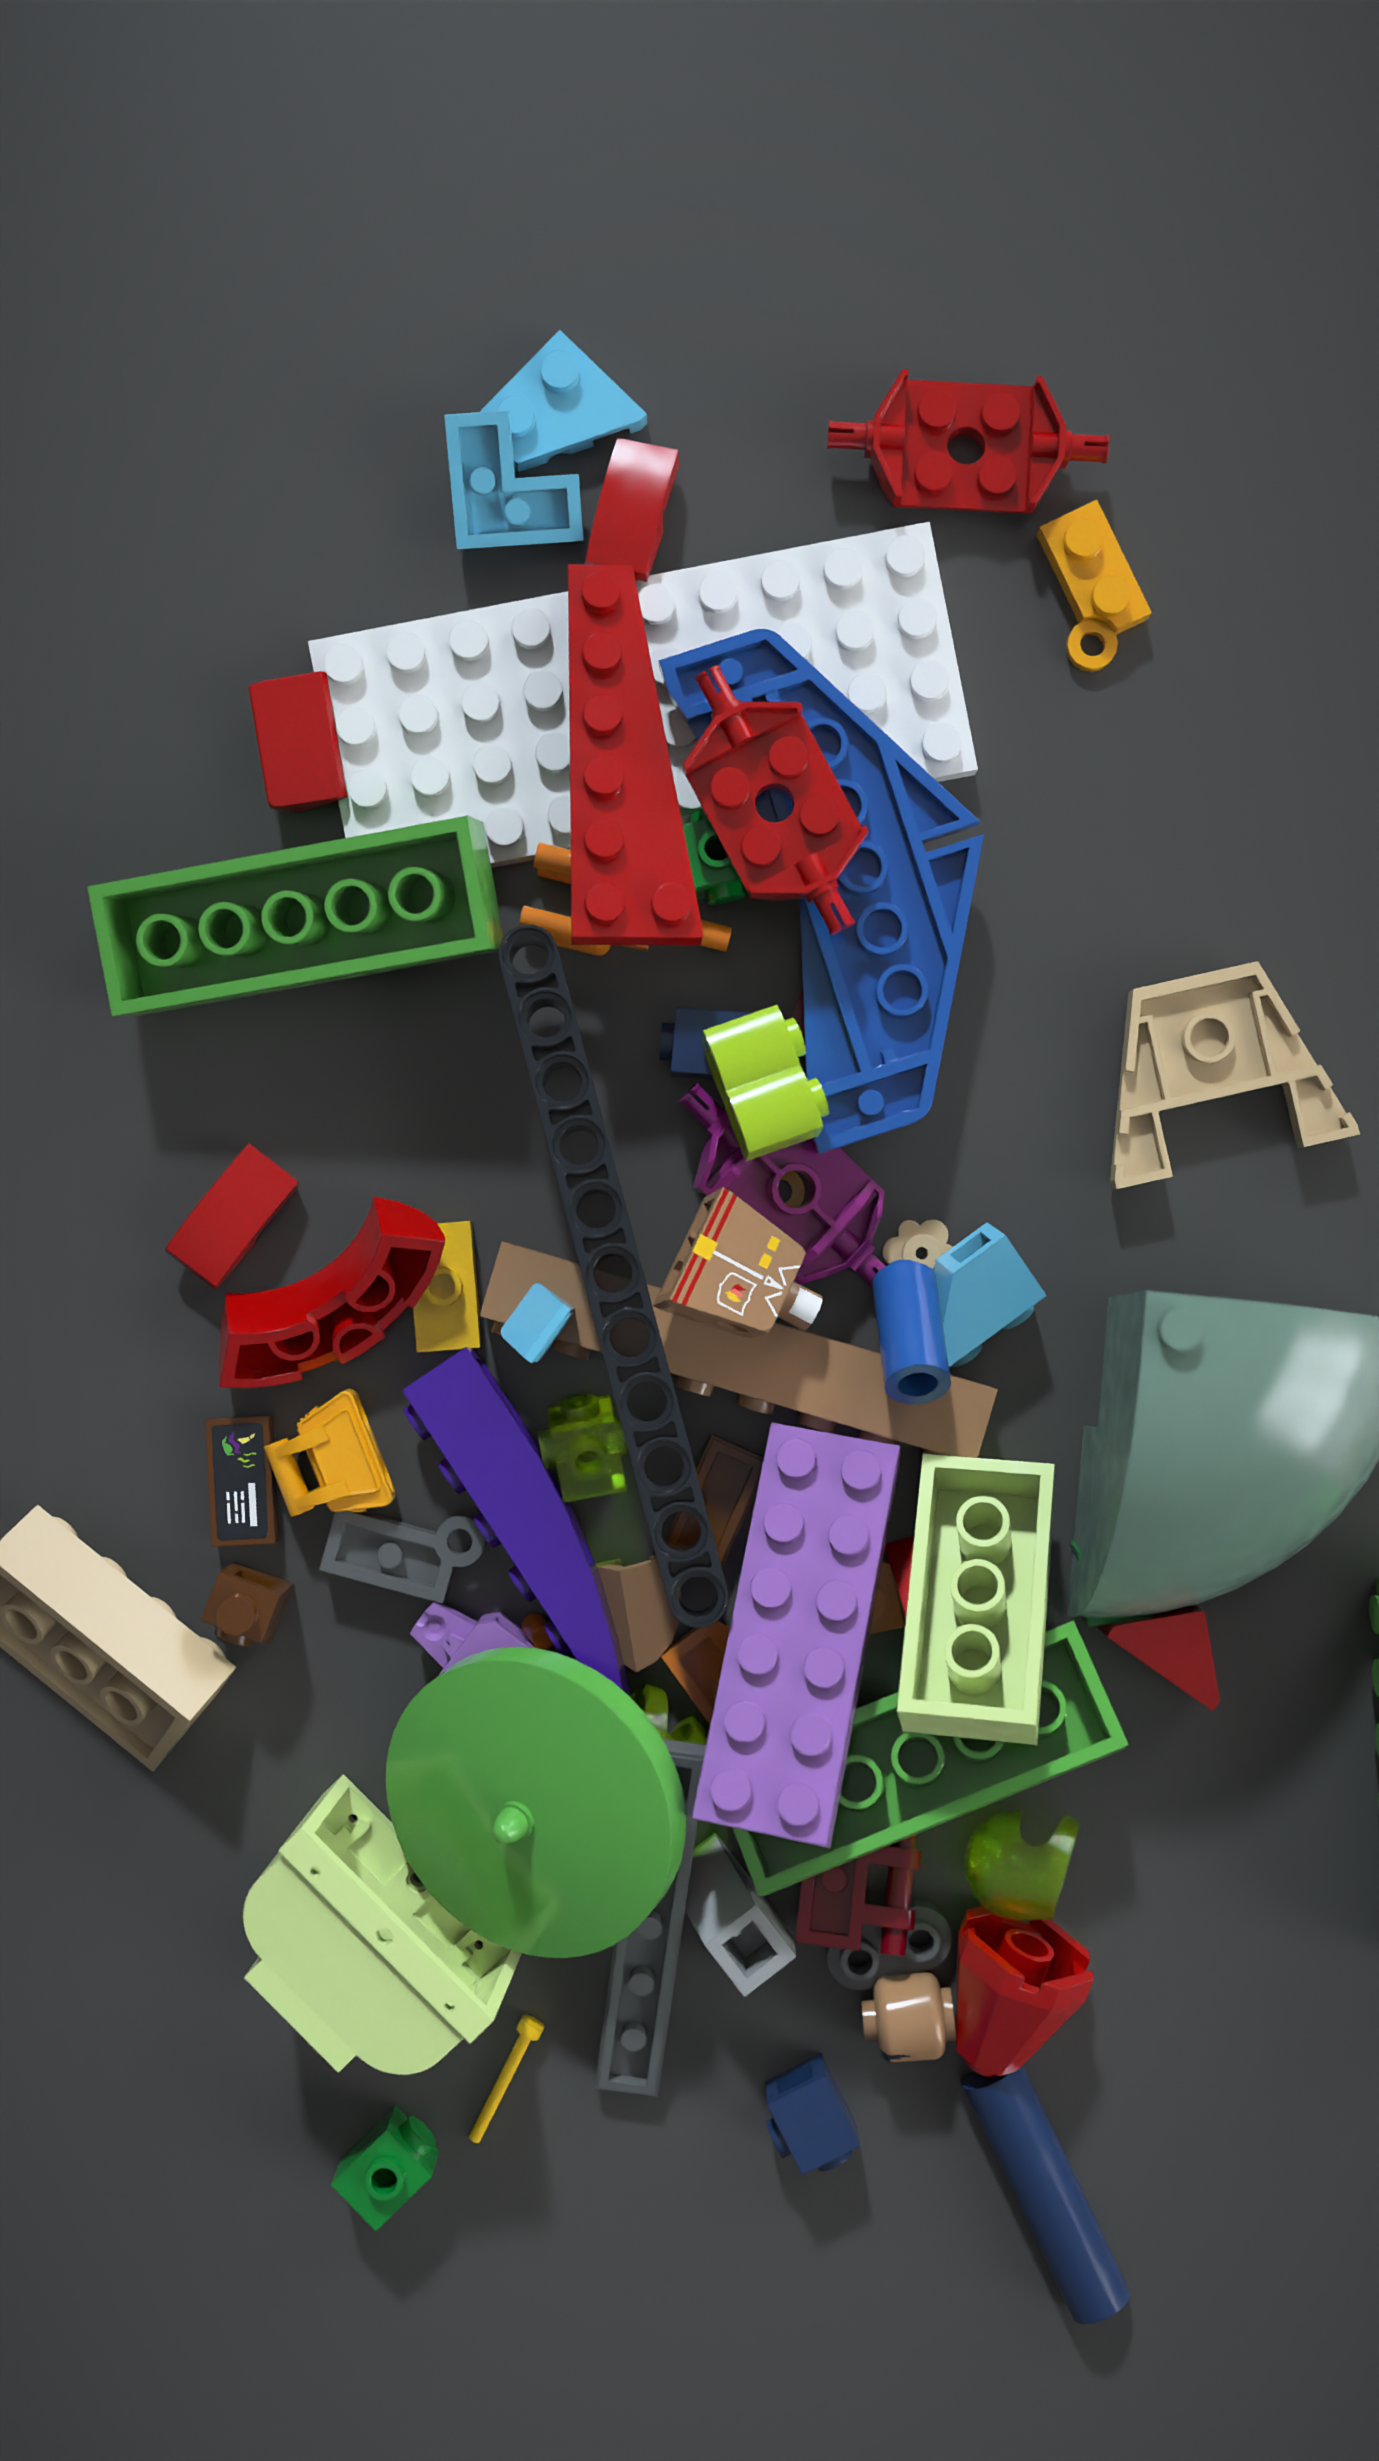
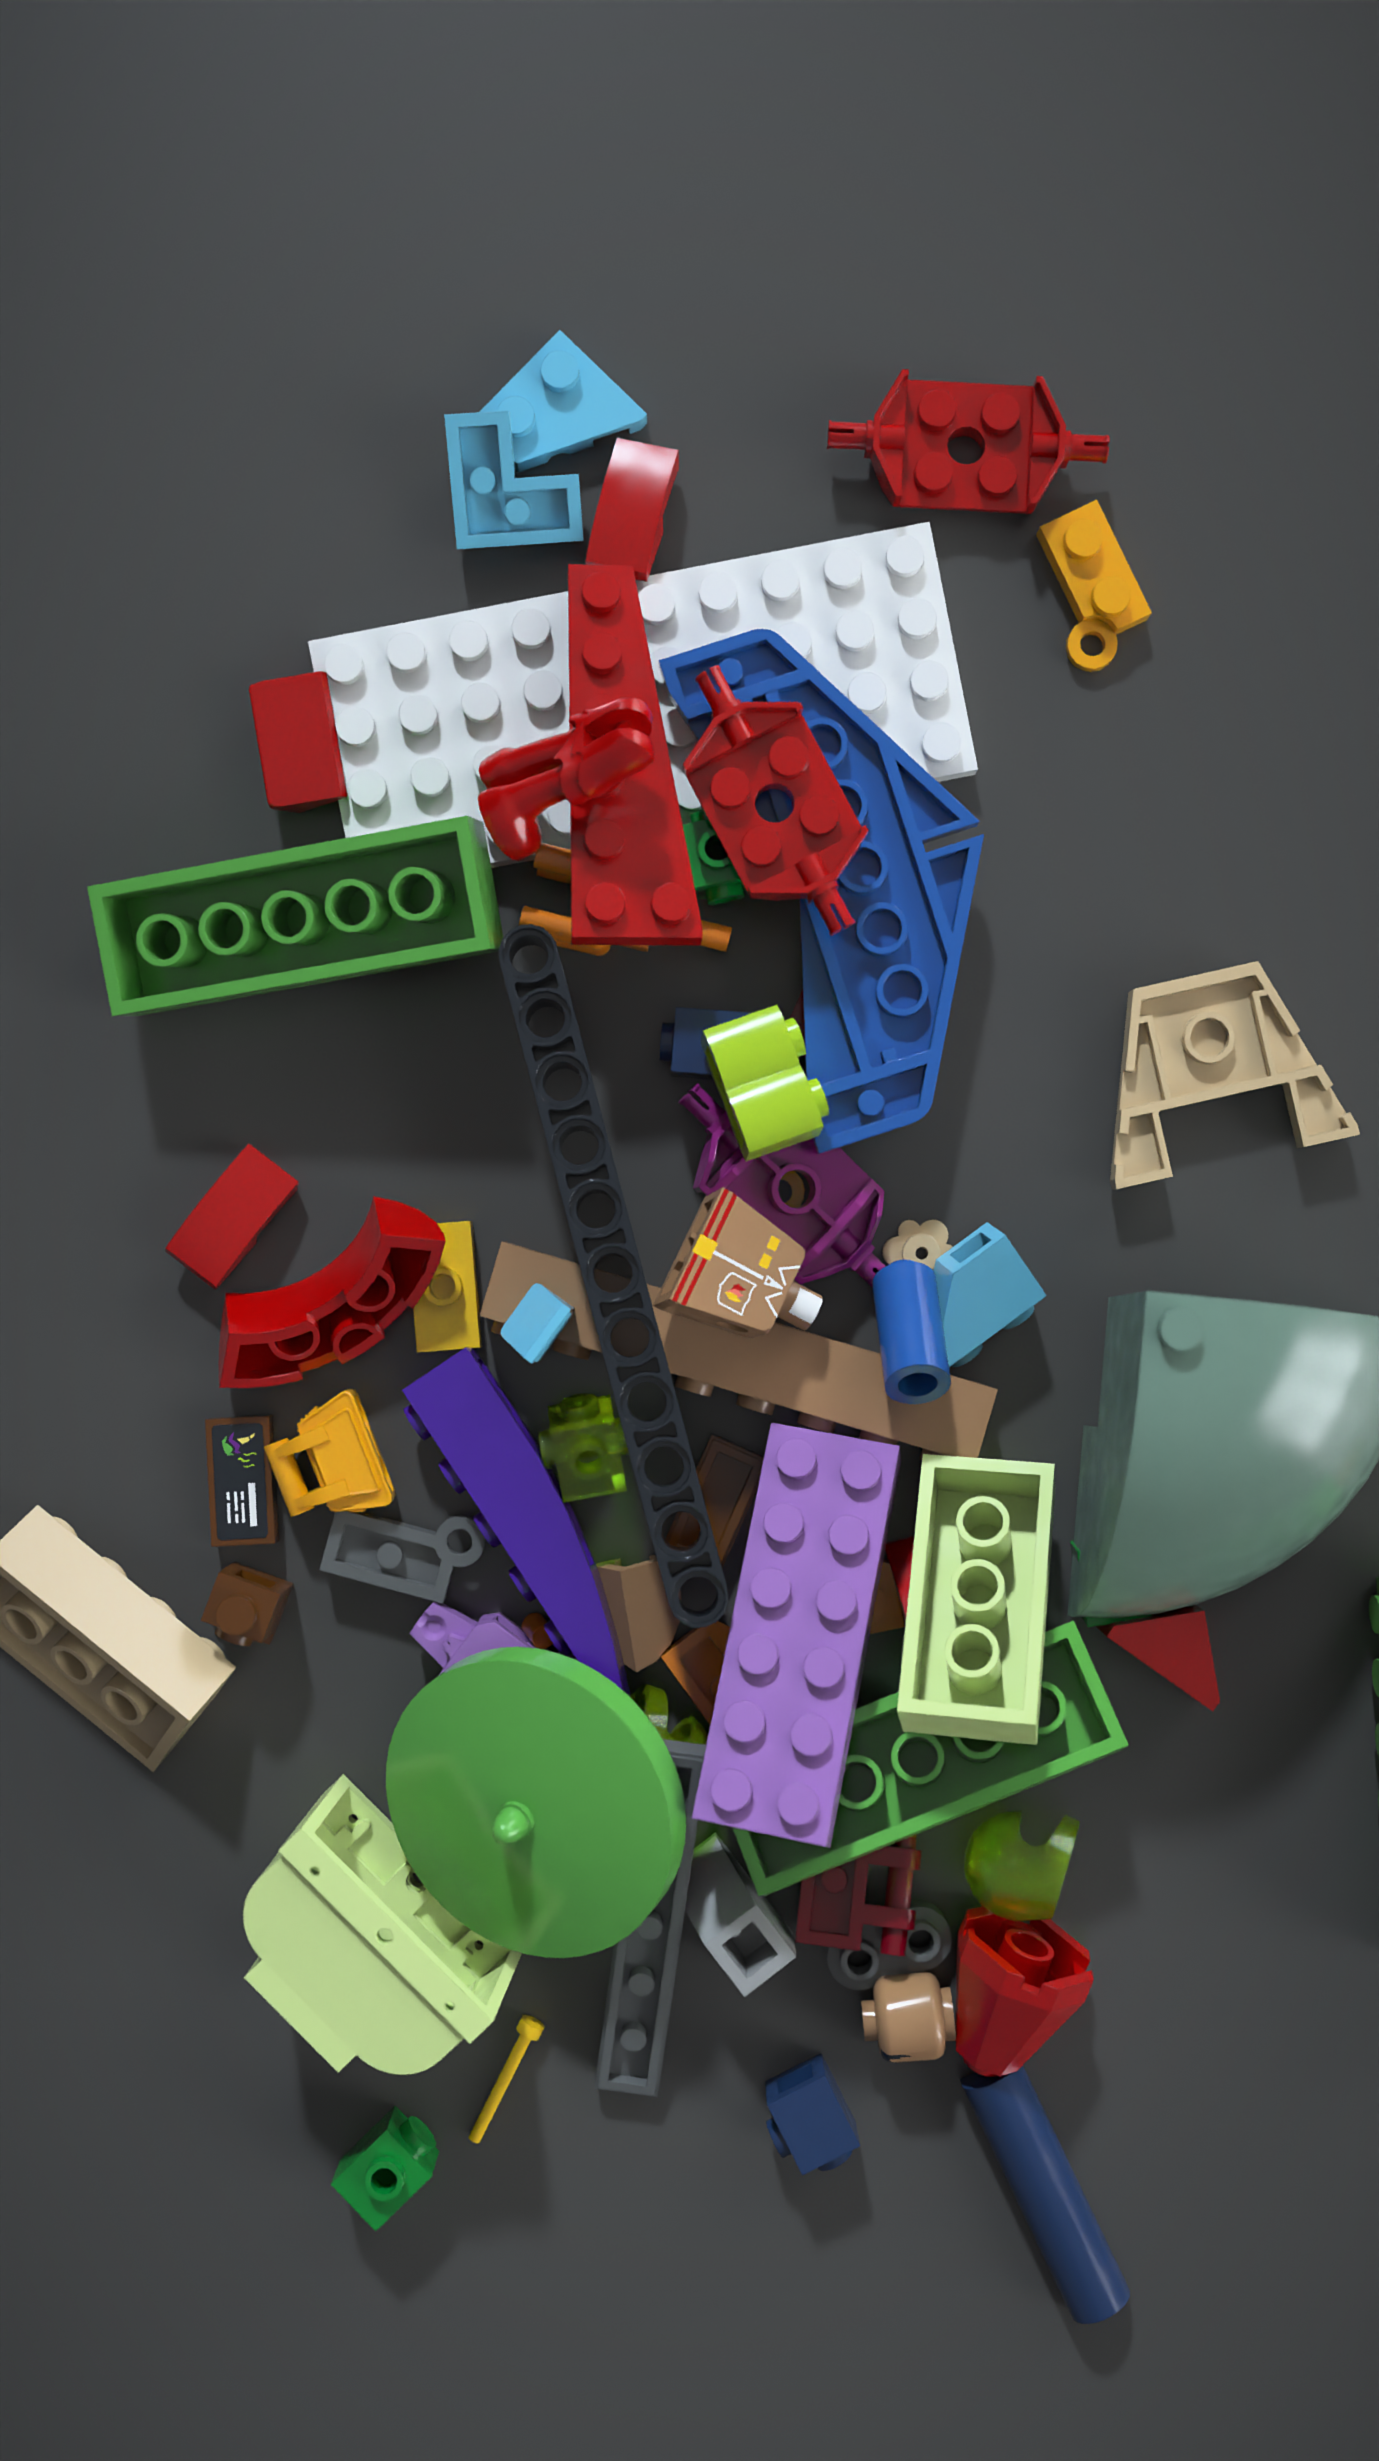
none -> red piece [478,697,654,861]

